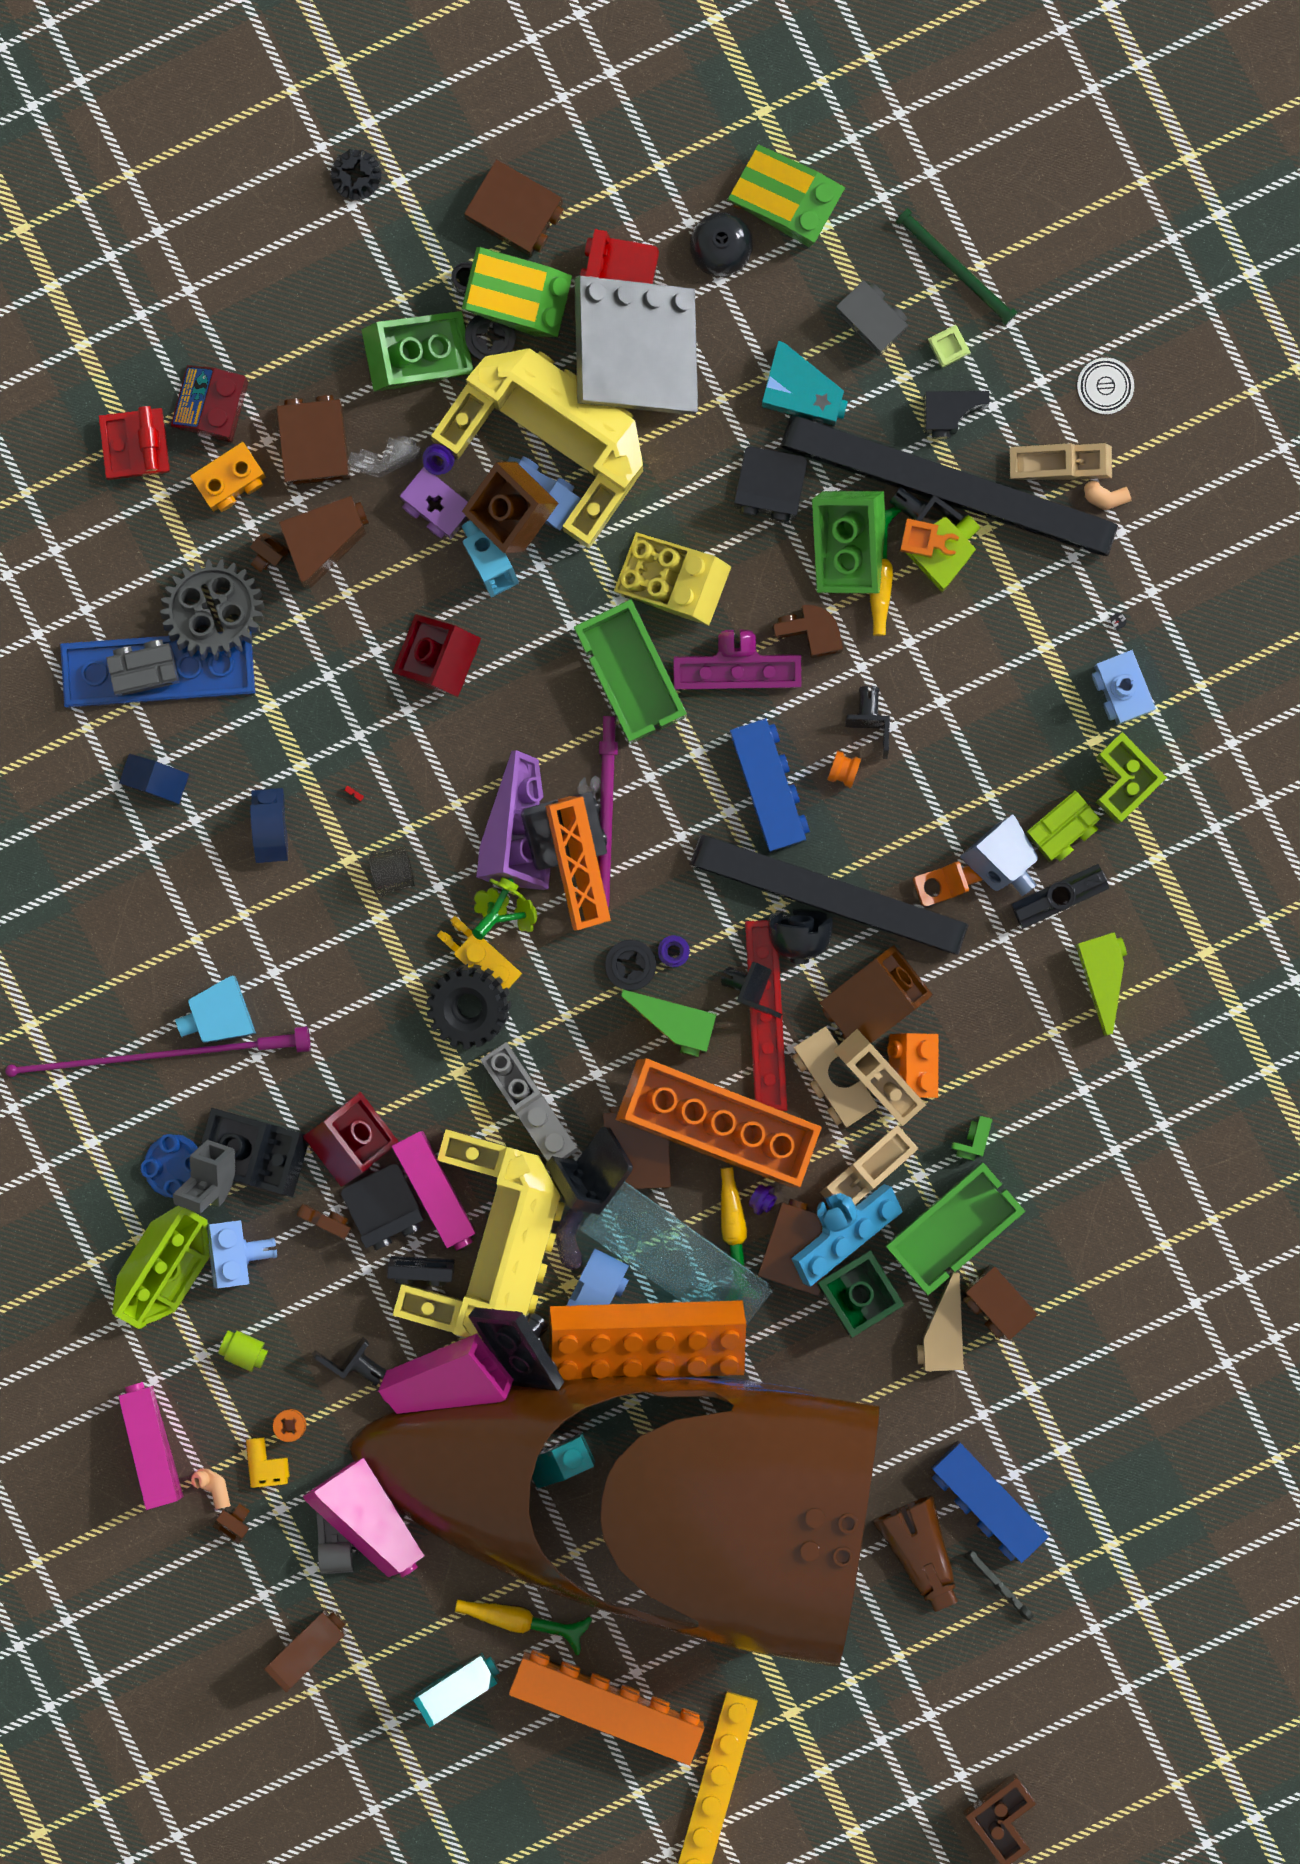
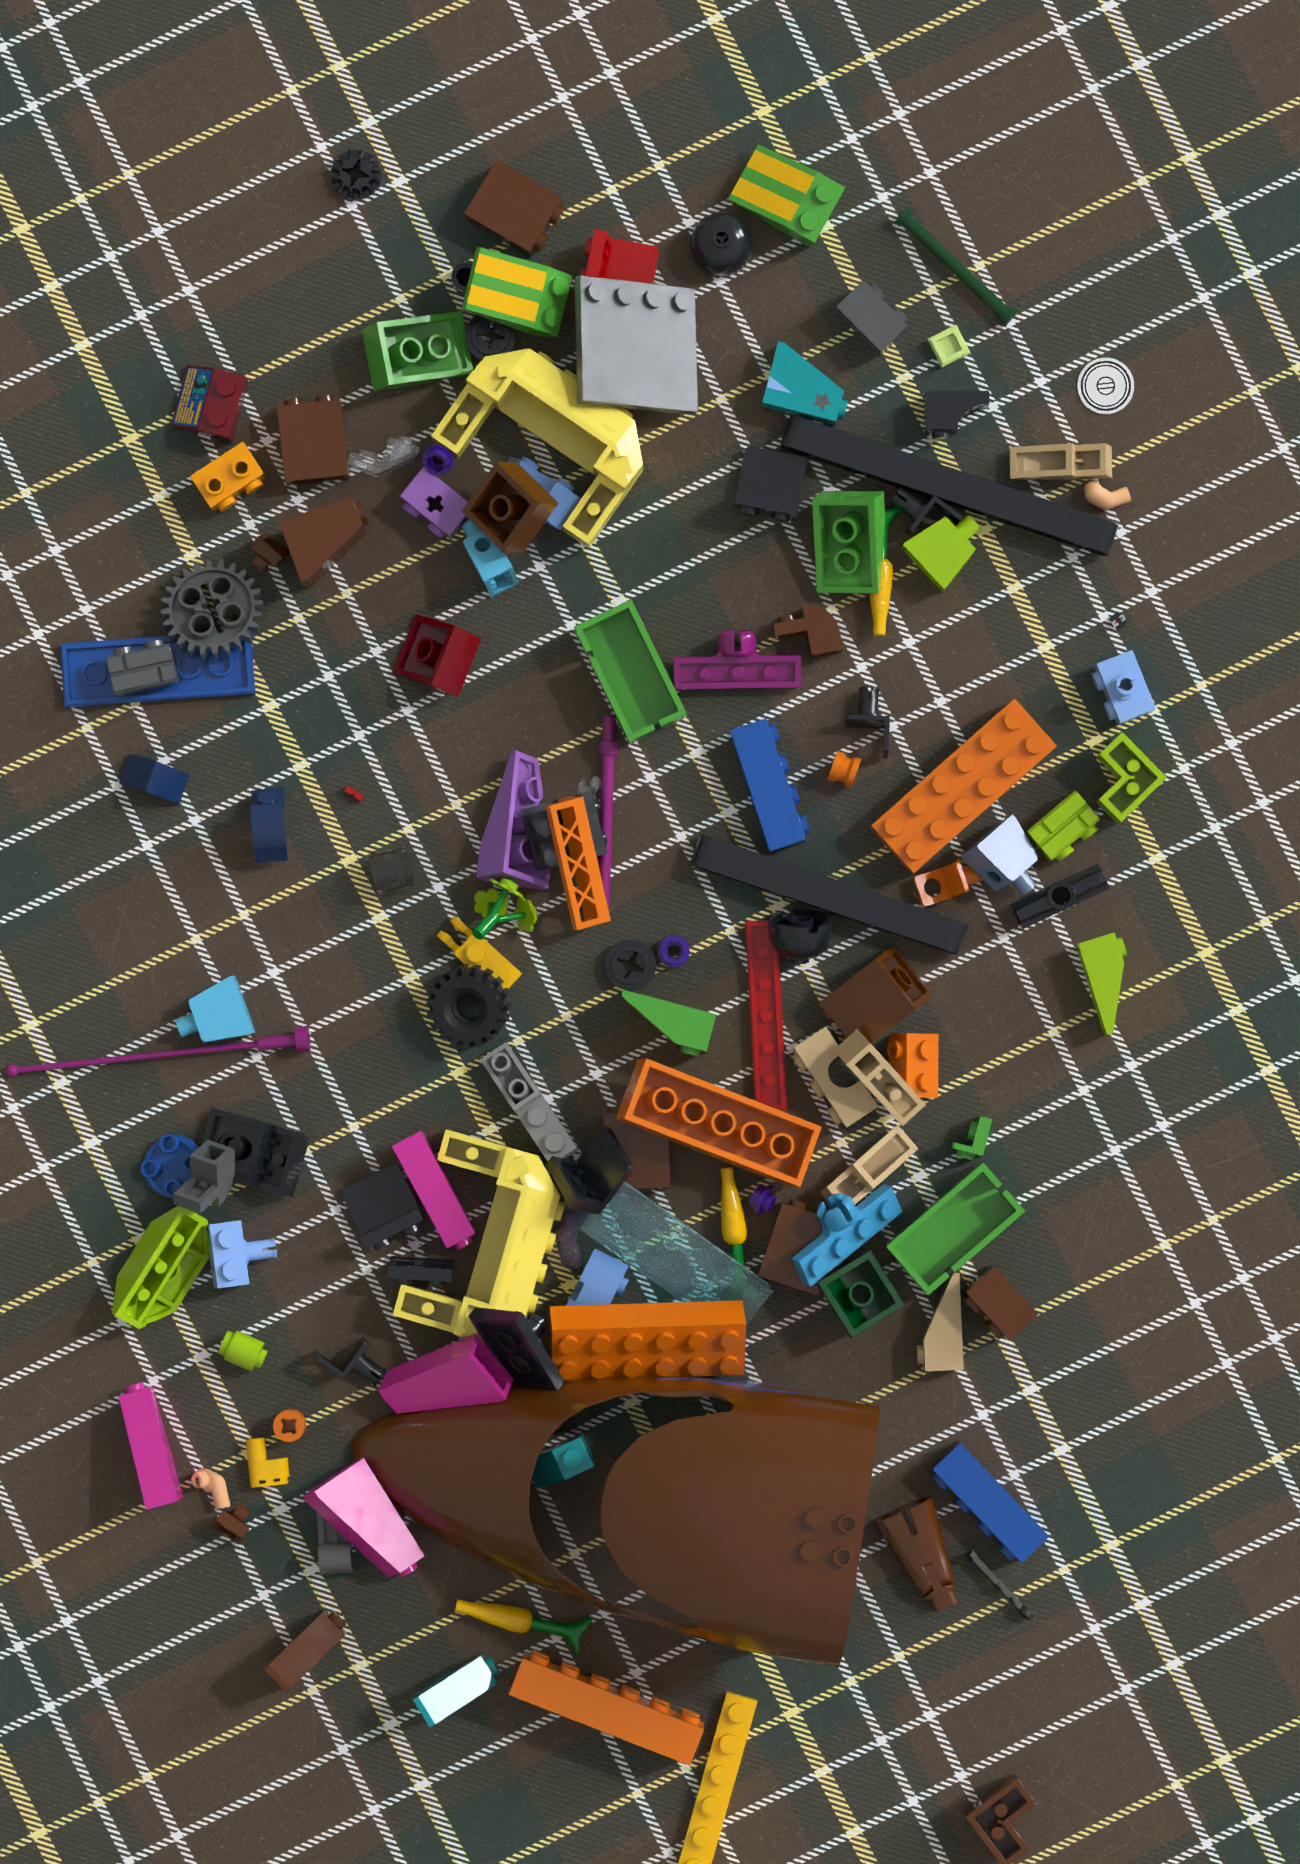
red plate [99,406,170,480] -> none
reddish brown plate [297,1204,352,1239] -> none
dark red slope [303,1092,399,1187] -> none
light yellow slope [614,532,731,626] -> none
black bracket [721,962,782,1019] -> none
orange plate [900,519,959,558] -> none
none -> orange brick [870,698,1057,875]

